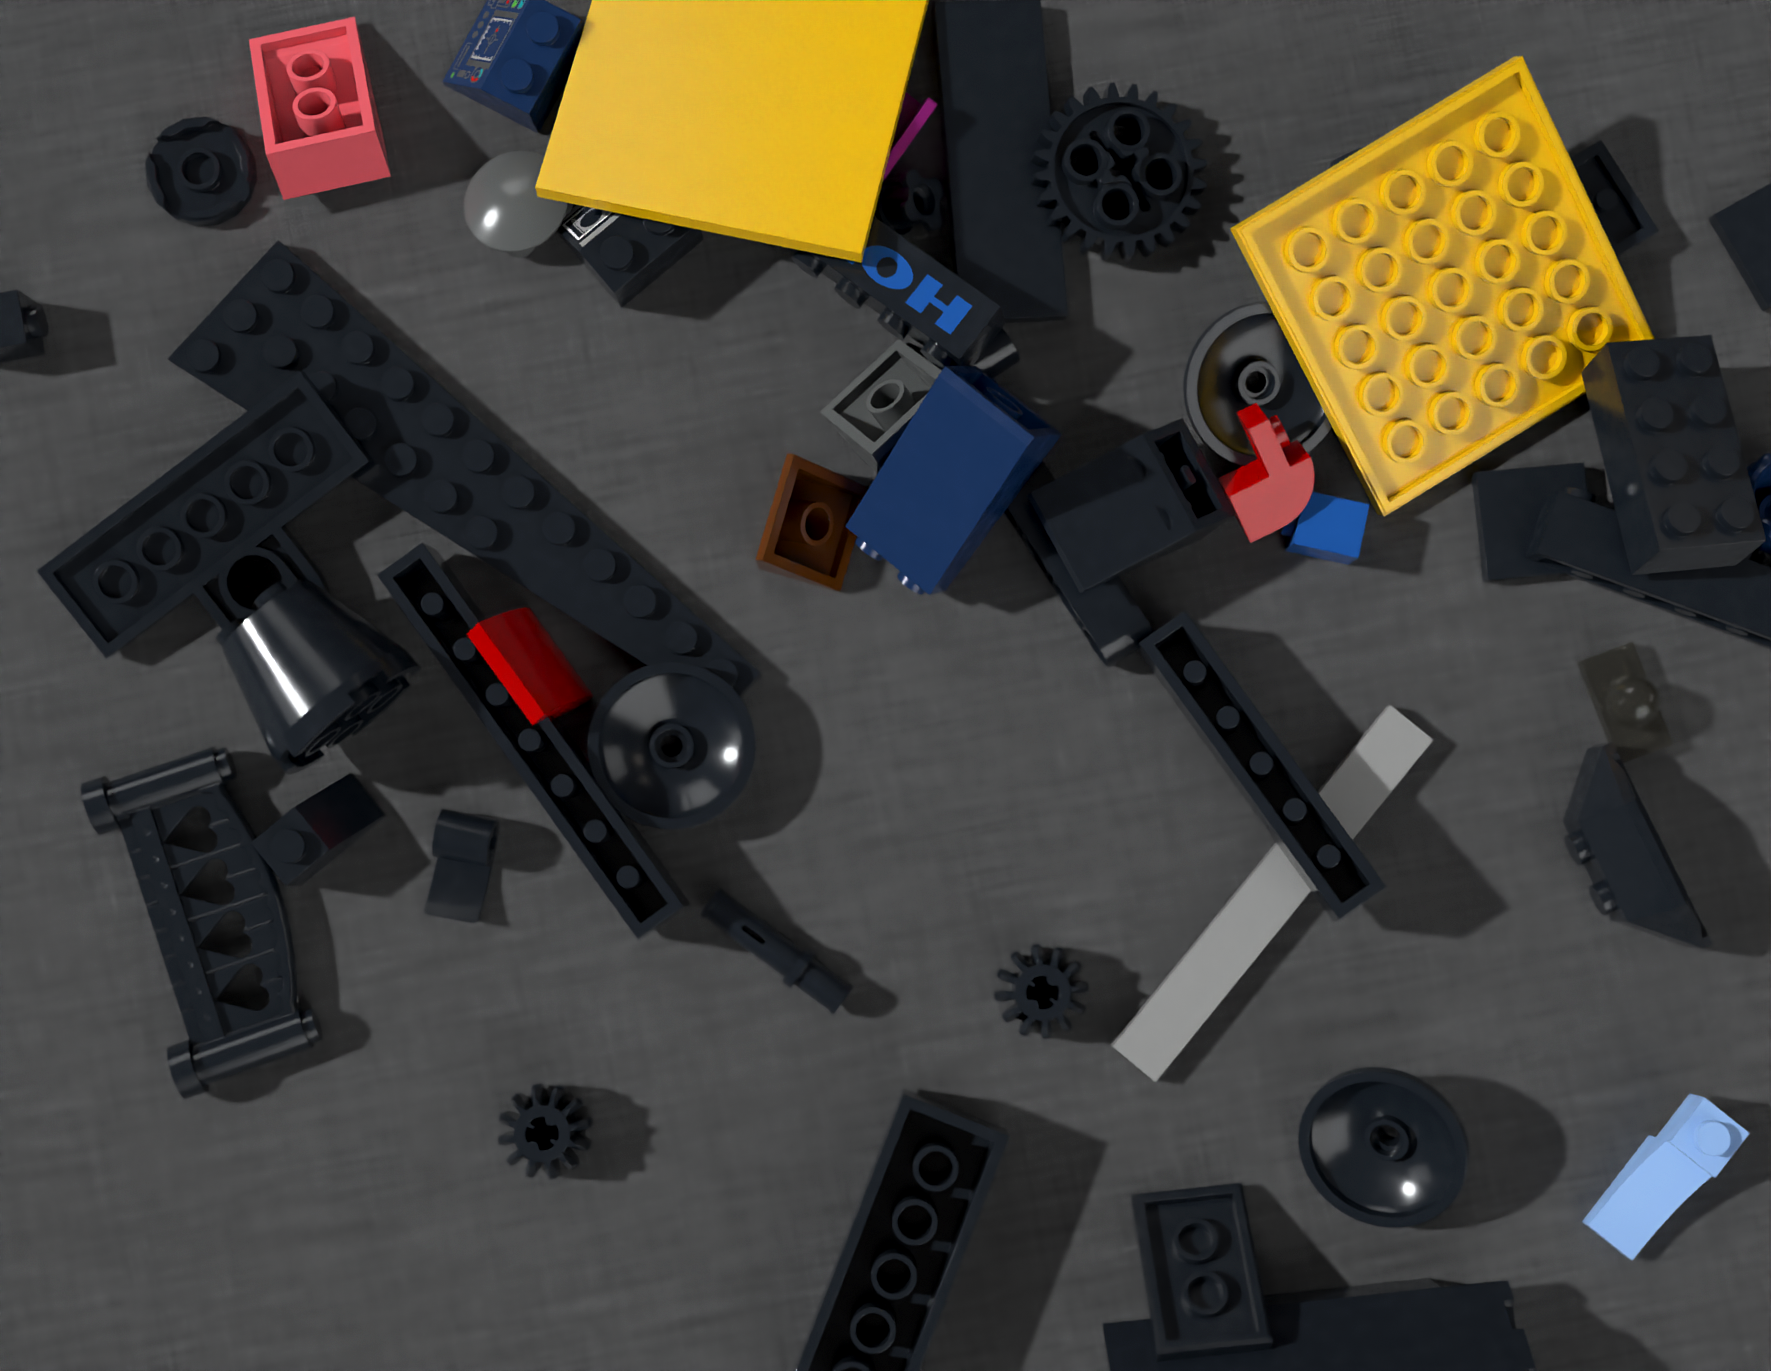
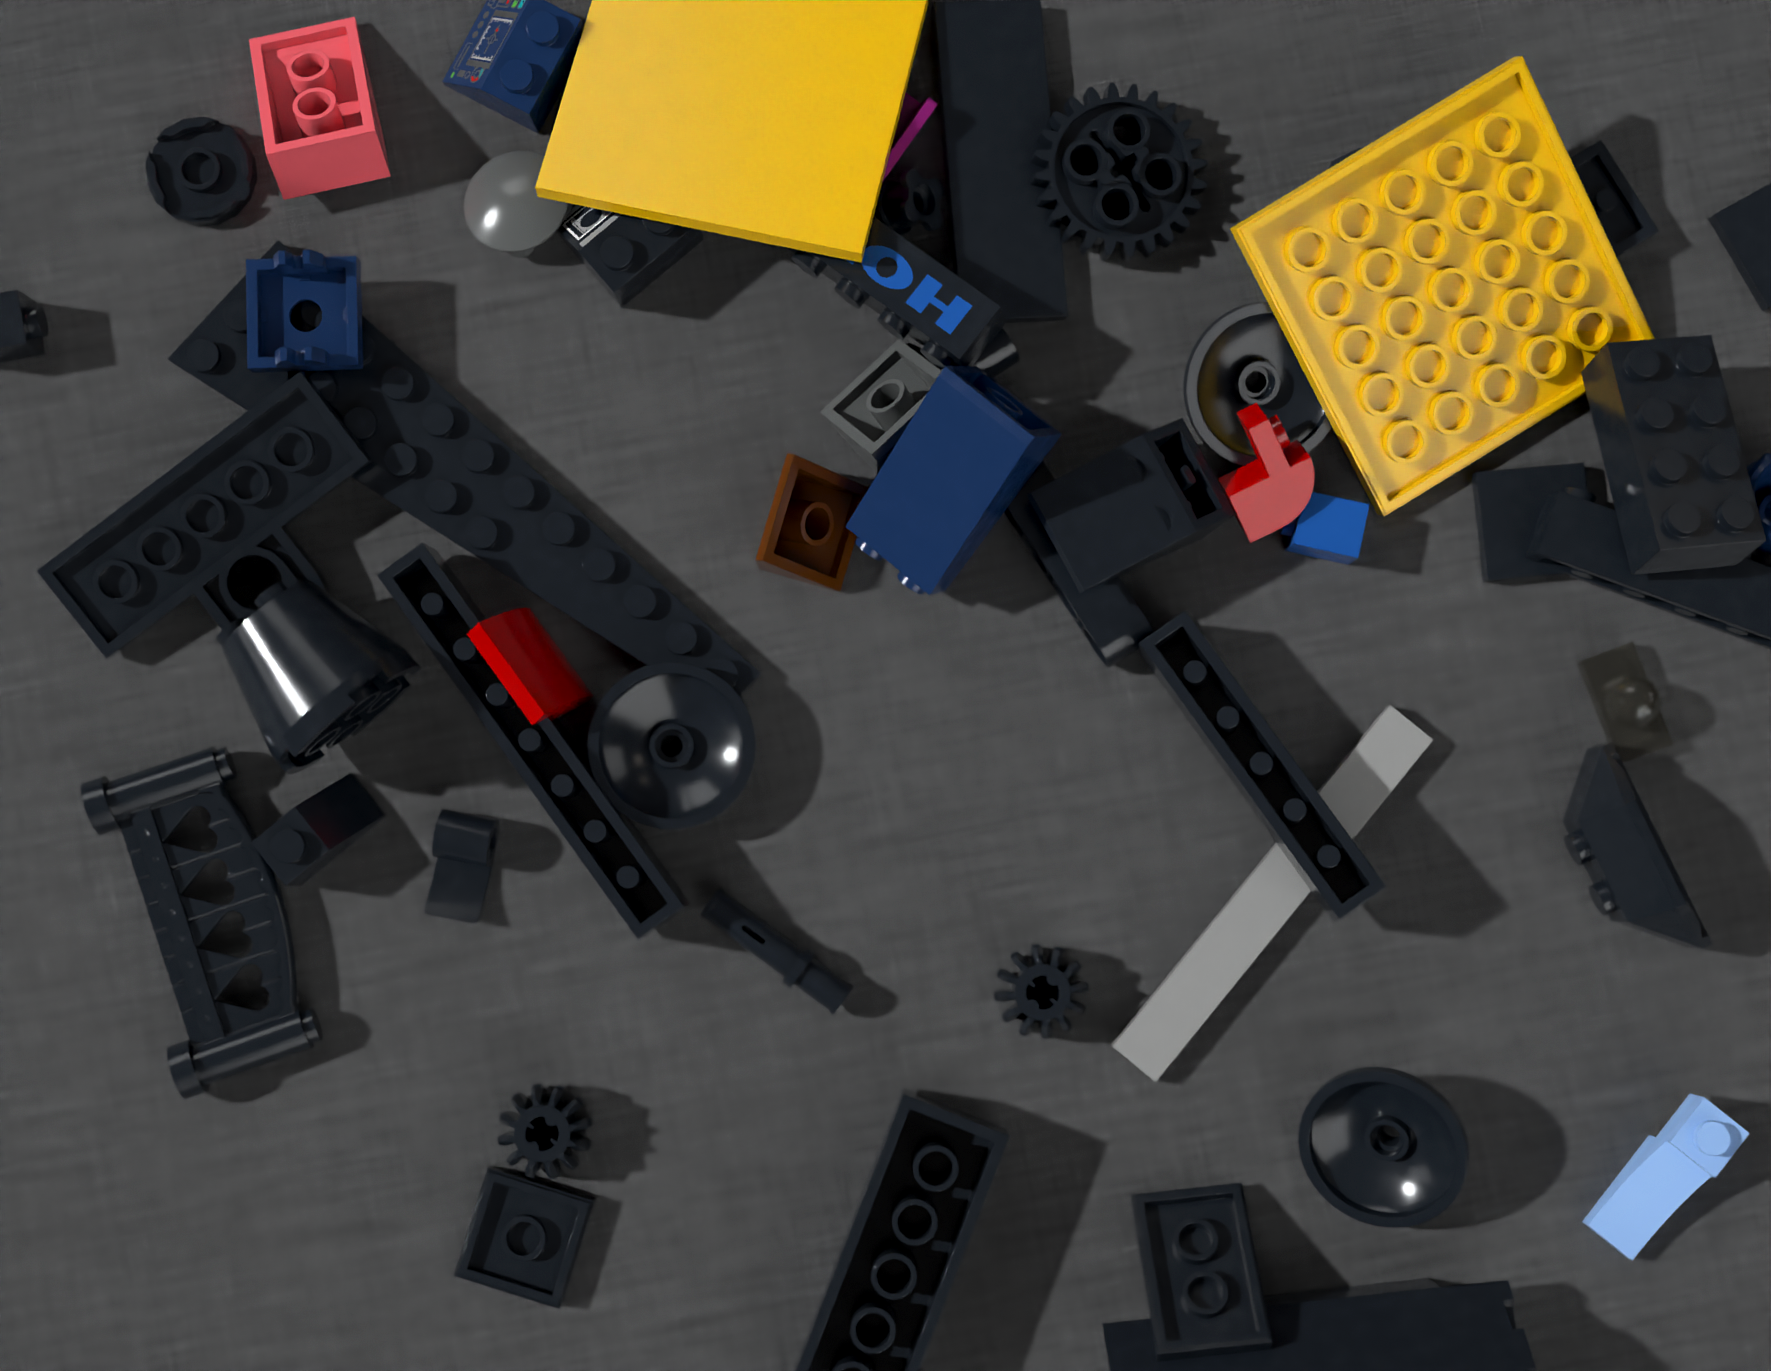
none -> dark blue piece [246,250,363,373]
none -> black tile [453,1165,596,1309]

